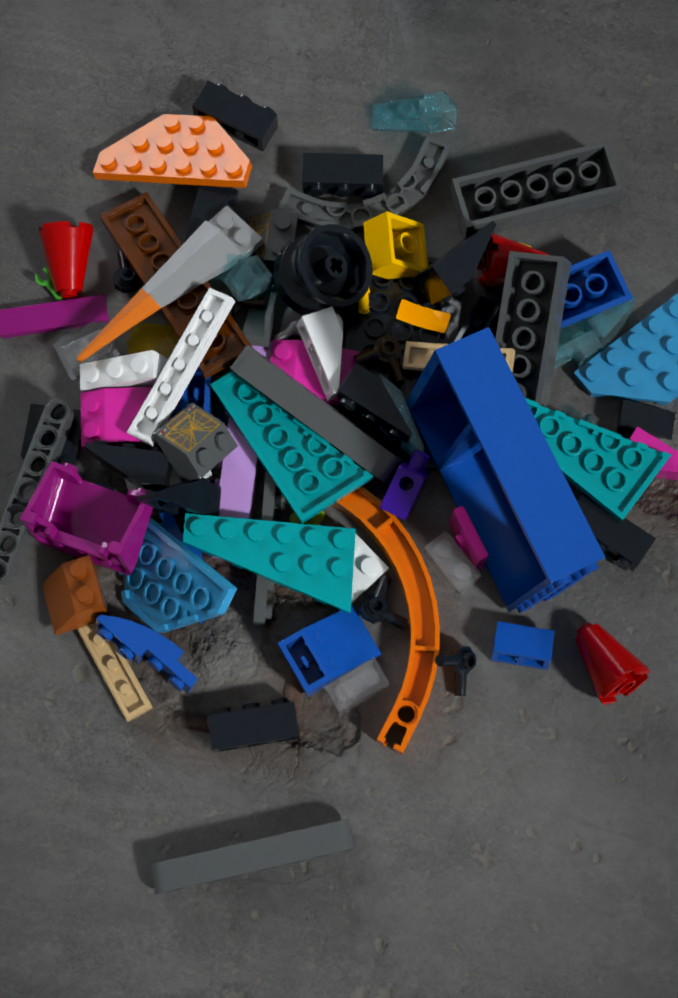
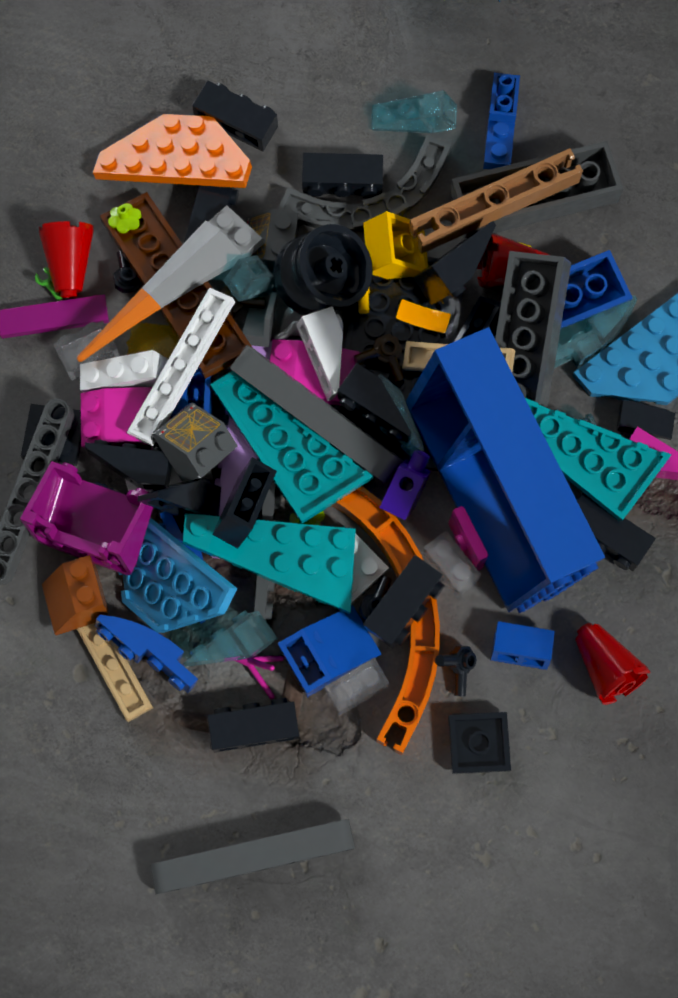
none -> lime plant [108,203,142,234]
none -> clear light blue slope [183,611,278,667]
none -> black brick [212,457,277,549]
none -> dark pink plant [226,647,284,699]
none -> black brick [363,555,445,649]
none -> medium nougat piece [409,148,583,254]
none -> black plate [448,712,511,774]
none -> blue slope [483,73,520,170]

